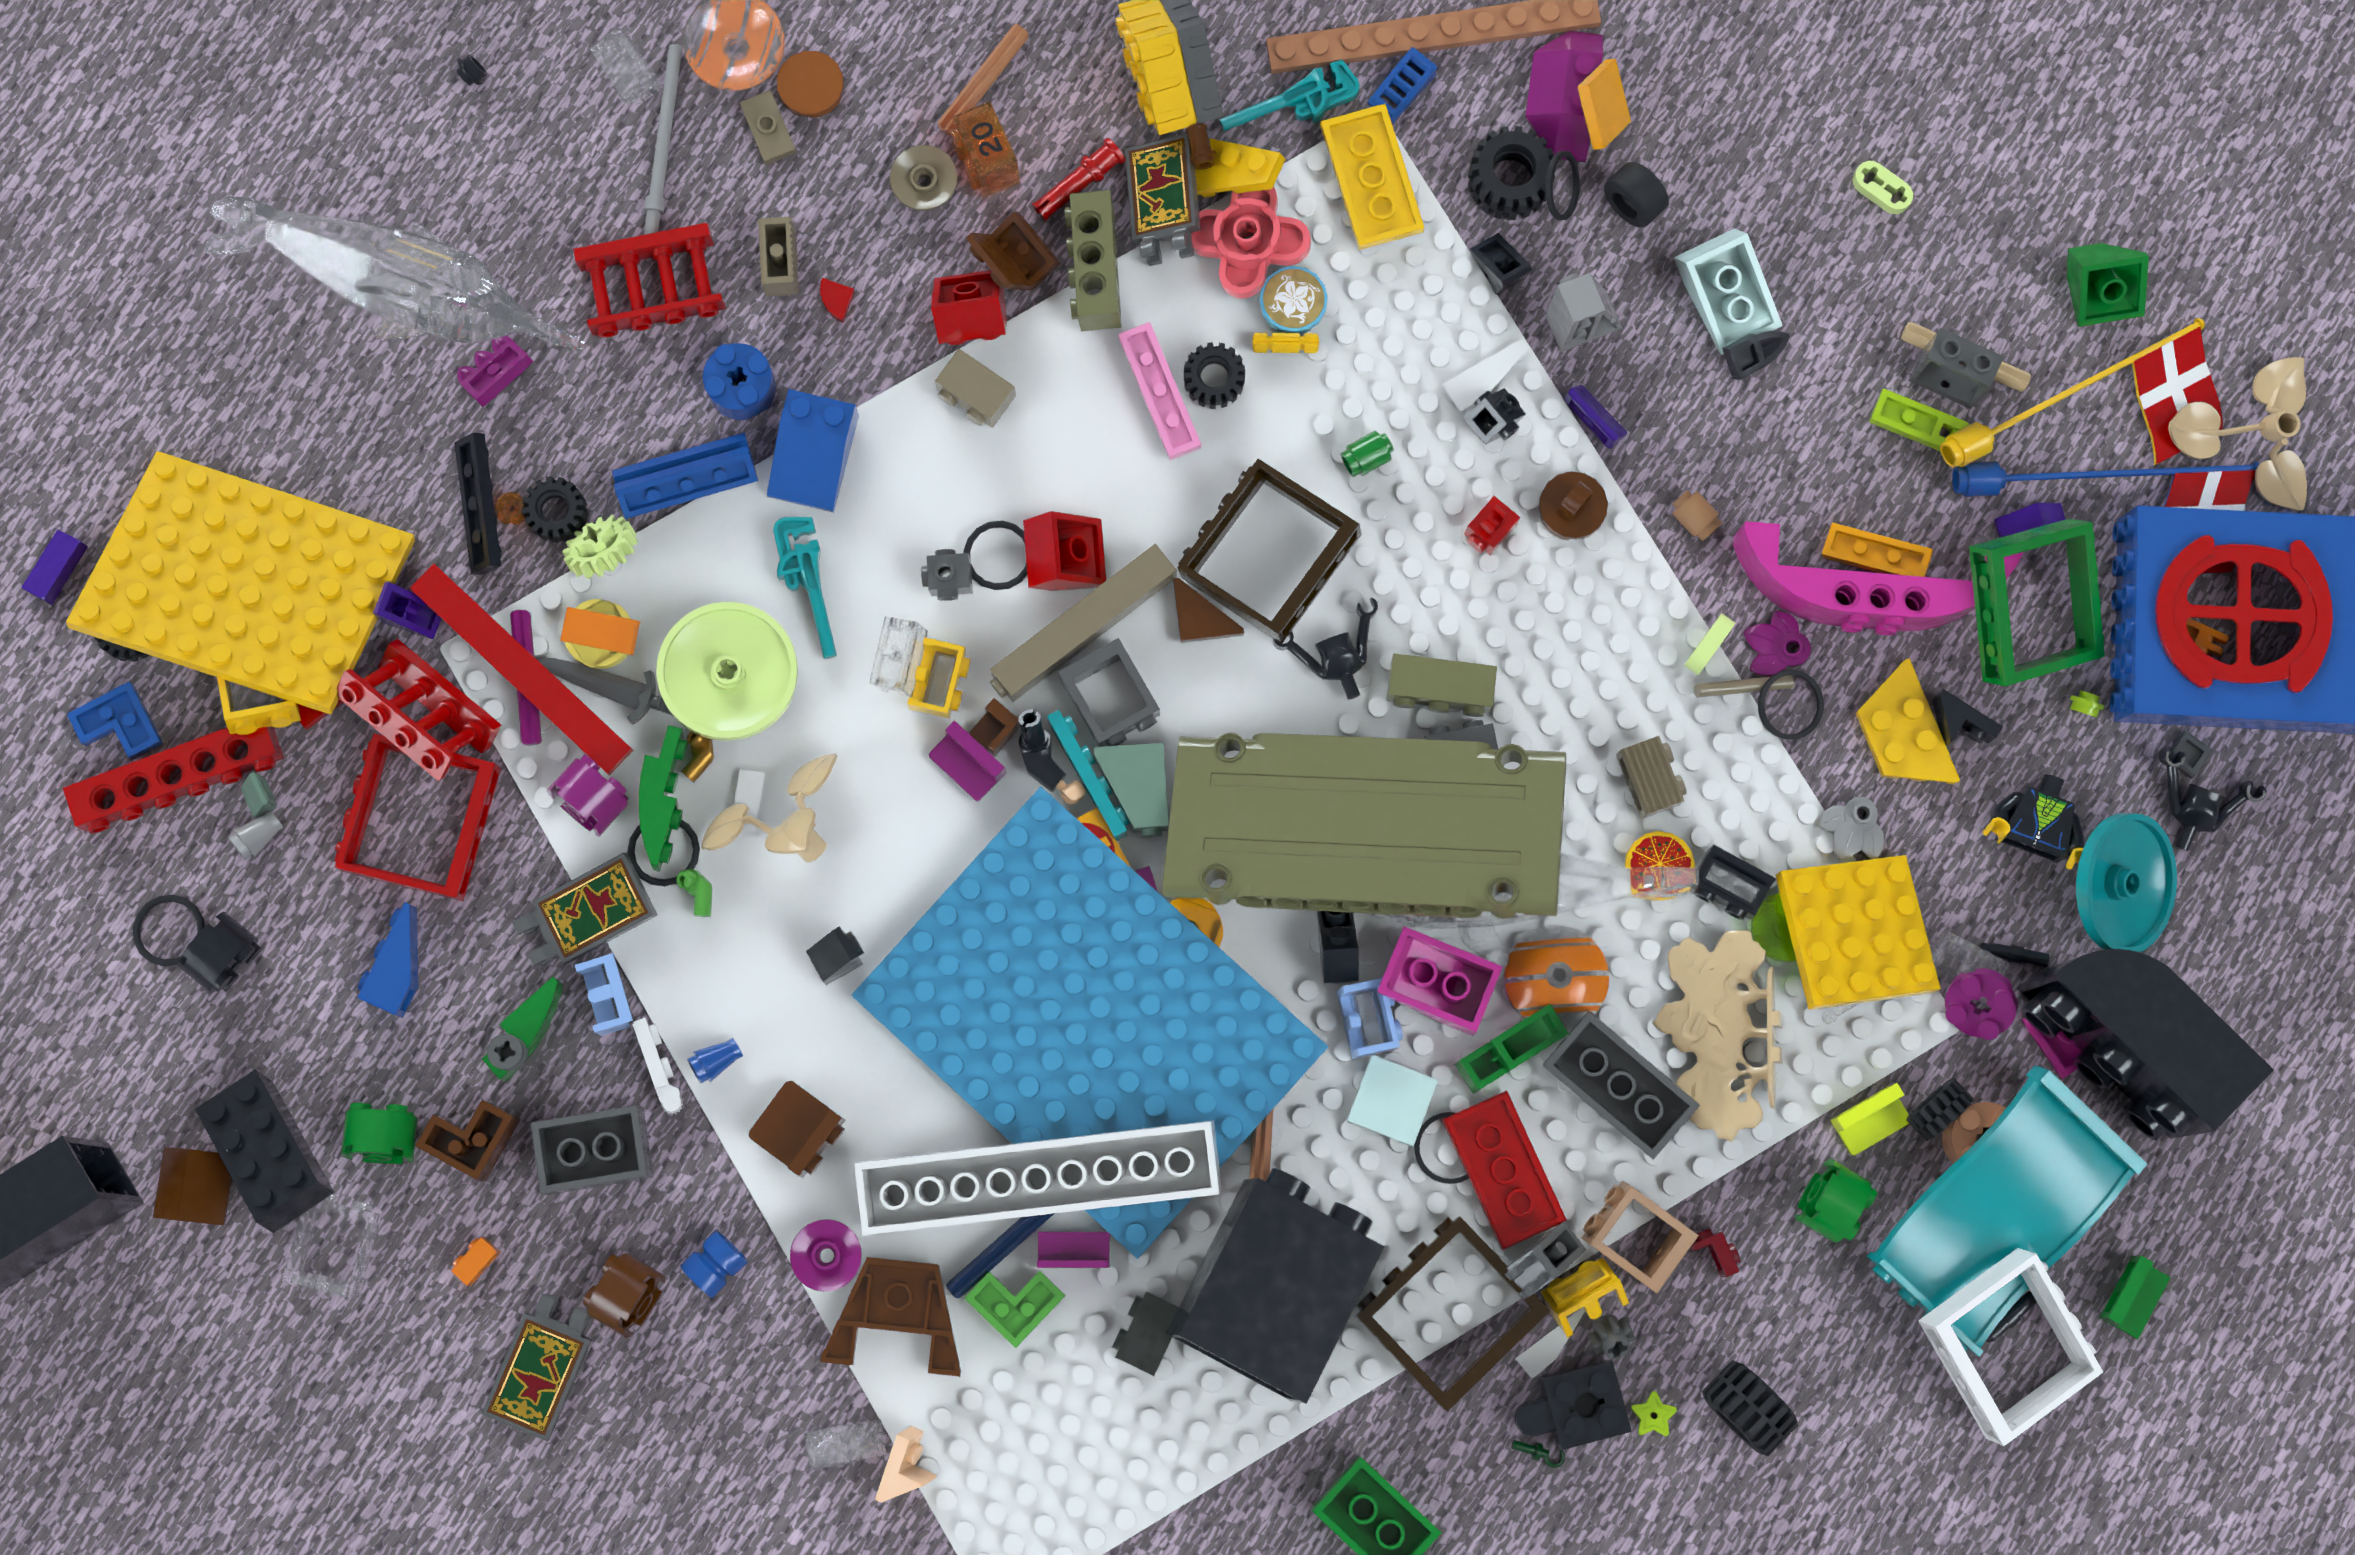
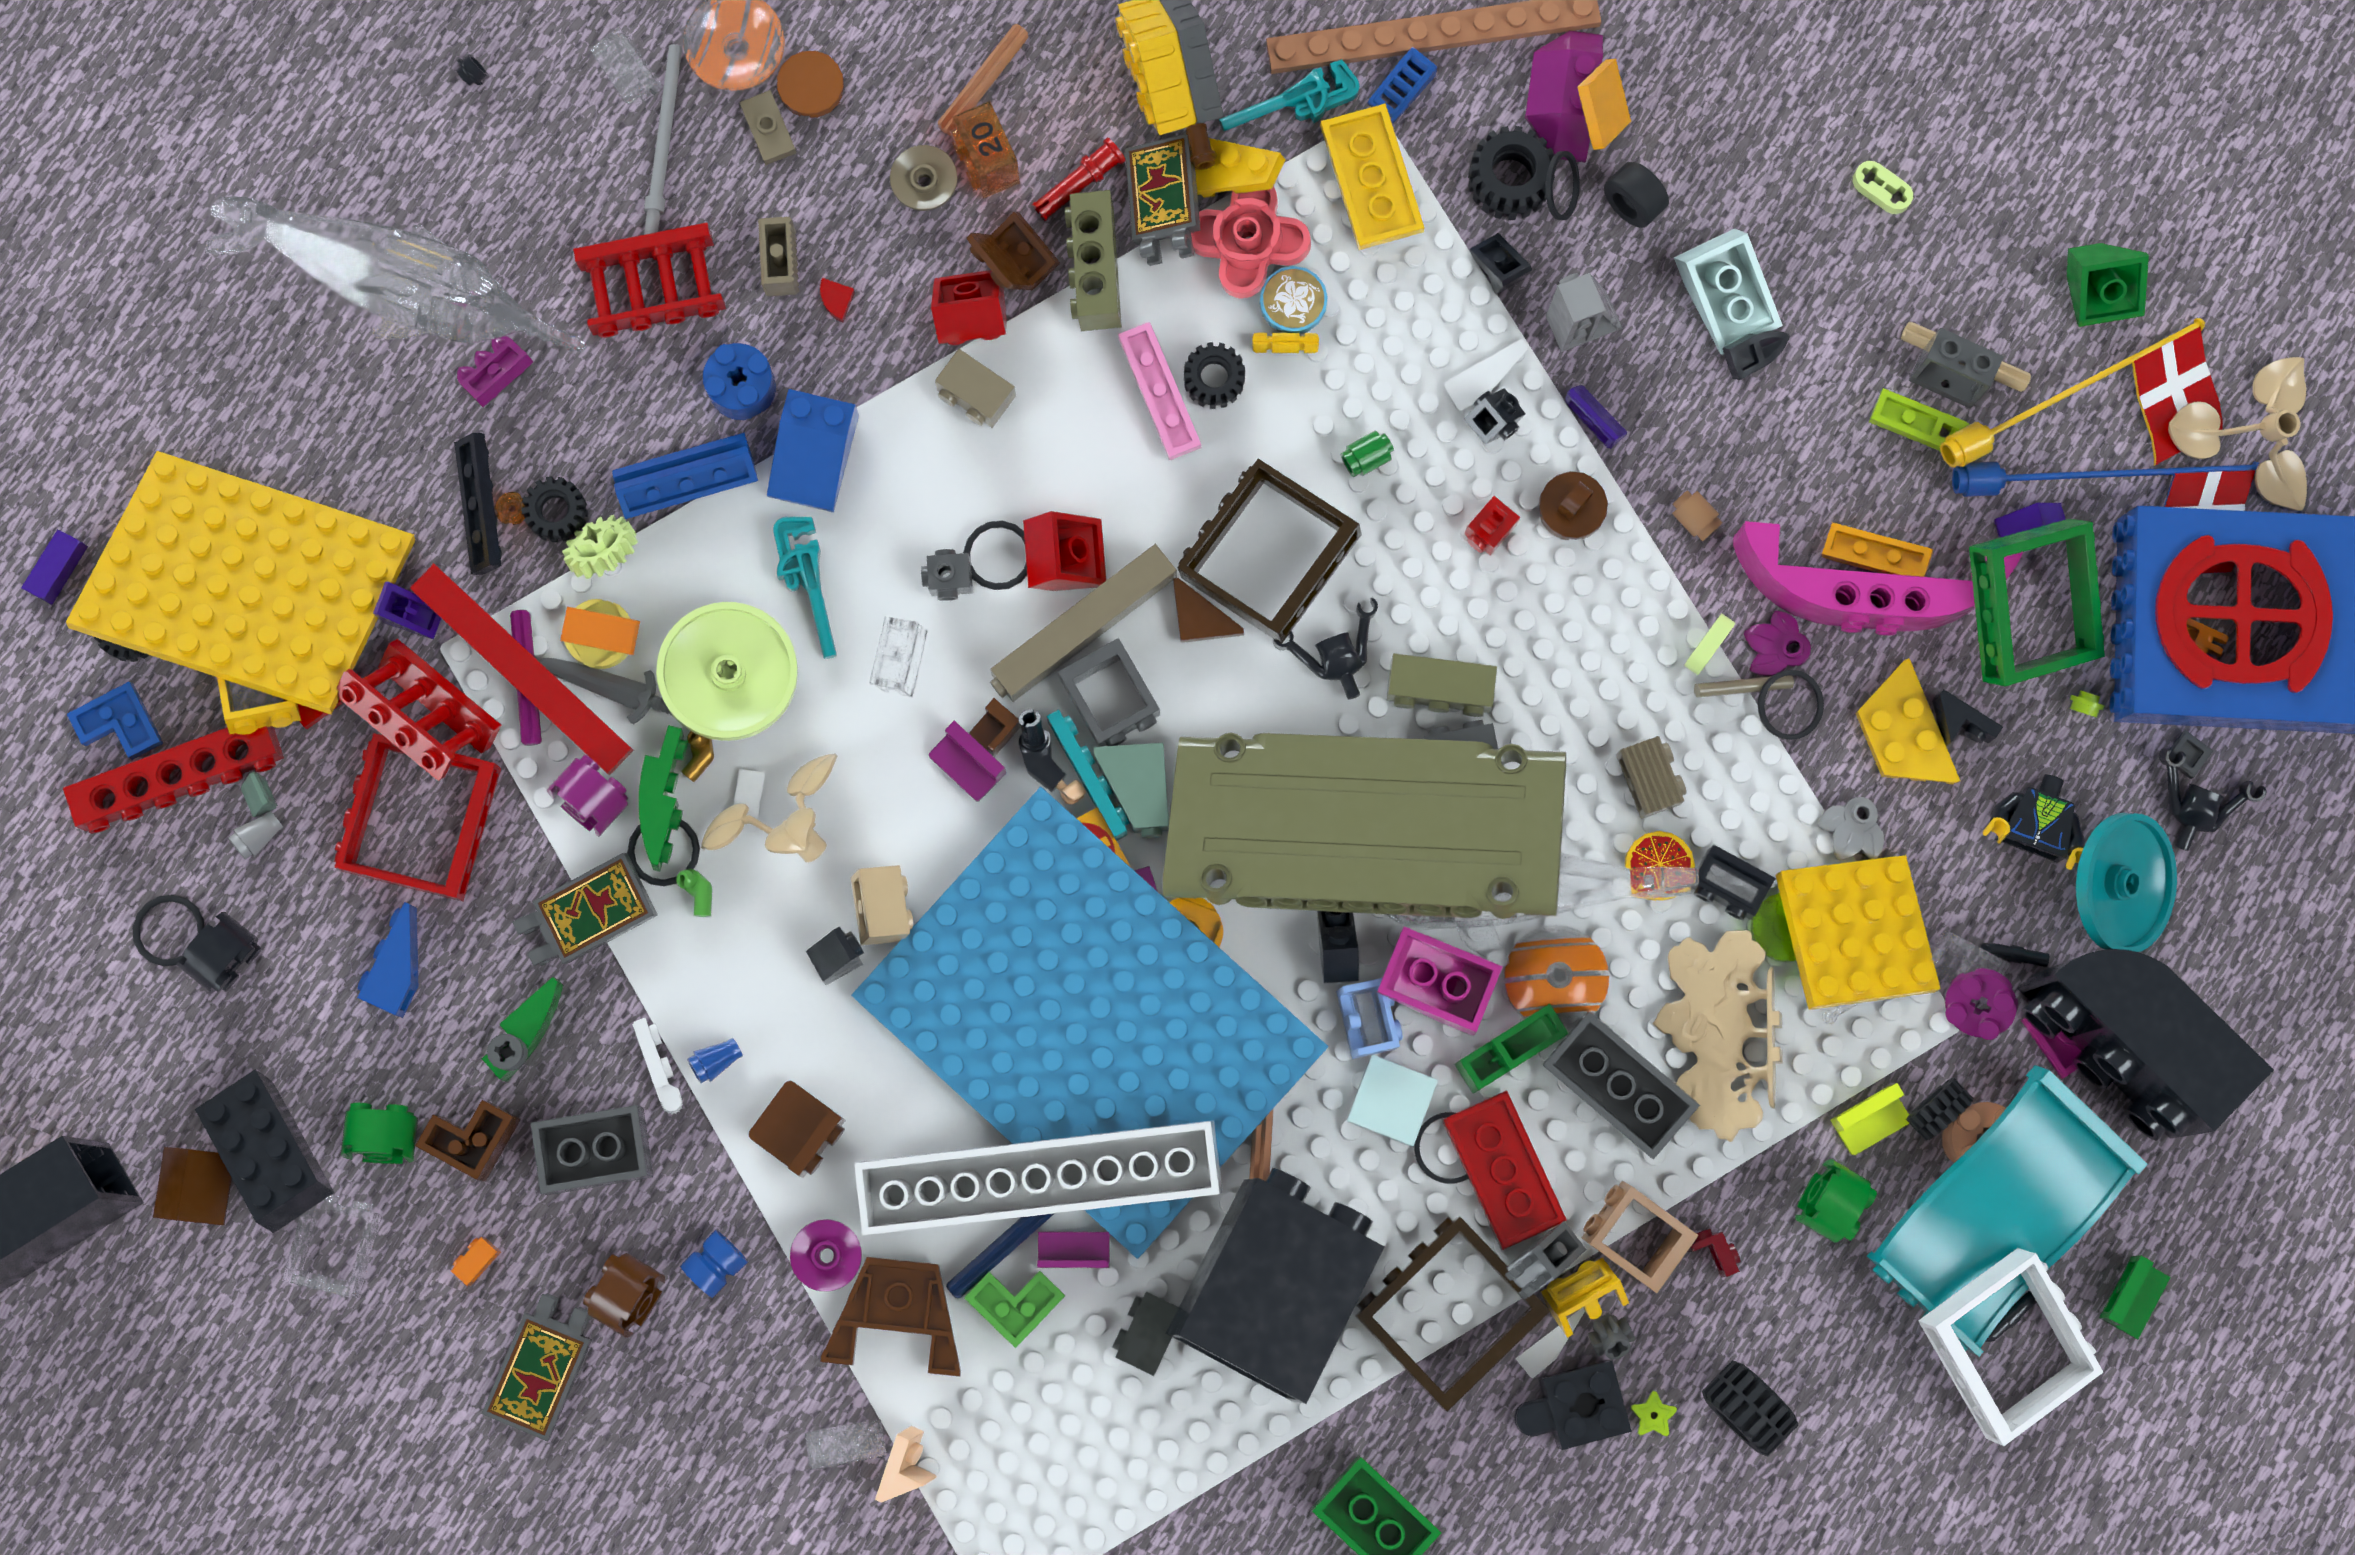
light blue window [575,953,633,1036] -> none
yellow window [907,637,971,719] -> none
dark green hand [1511,1440,1565,1468] -> none
none -> tan brick [851,865,913,946]

